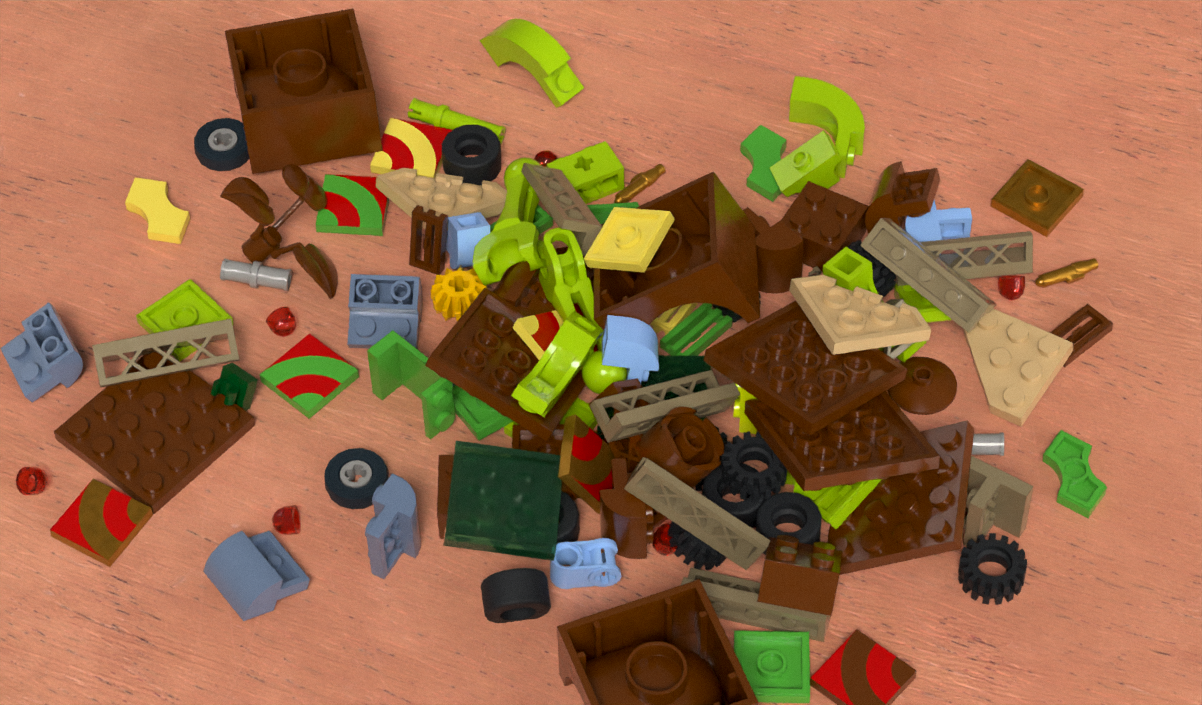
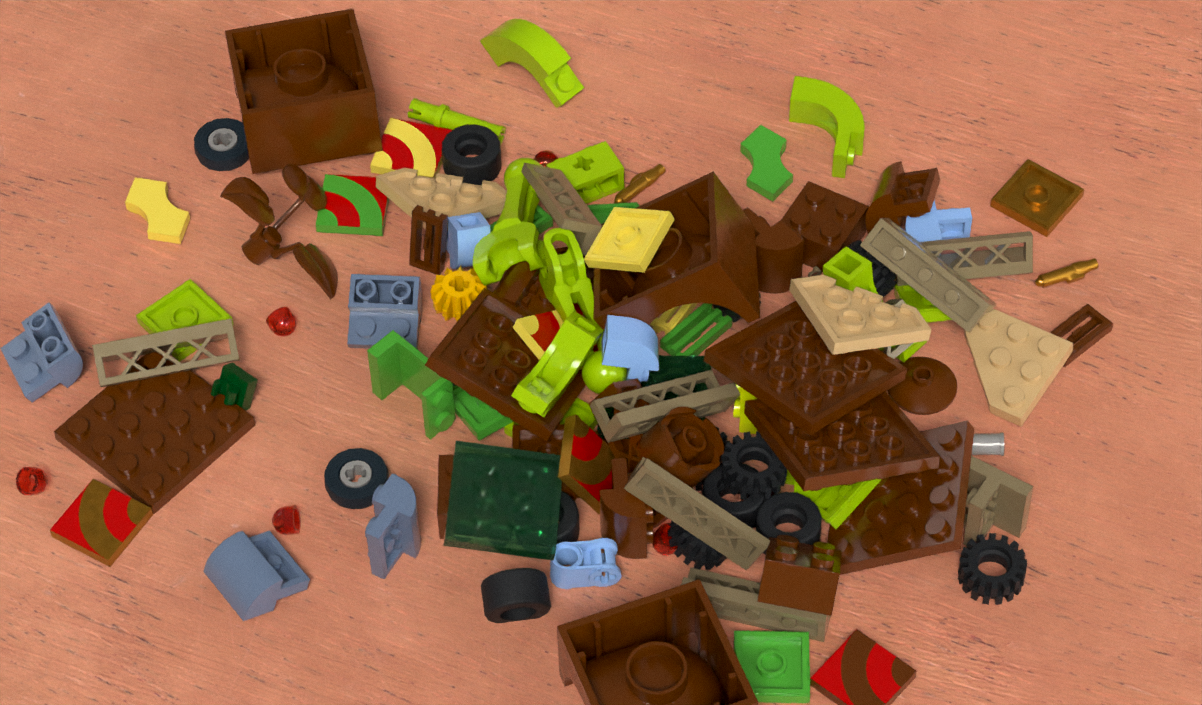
light grey pin [220,258,292,291] -> none
tile [259,333,359,419] -> none
lime brick [770,130,842,197] -> none
clear red hinge [997,275,1025,300] -> none
bright green tile [1042,430,1107,518] -> none

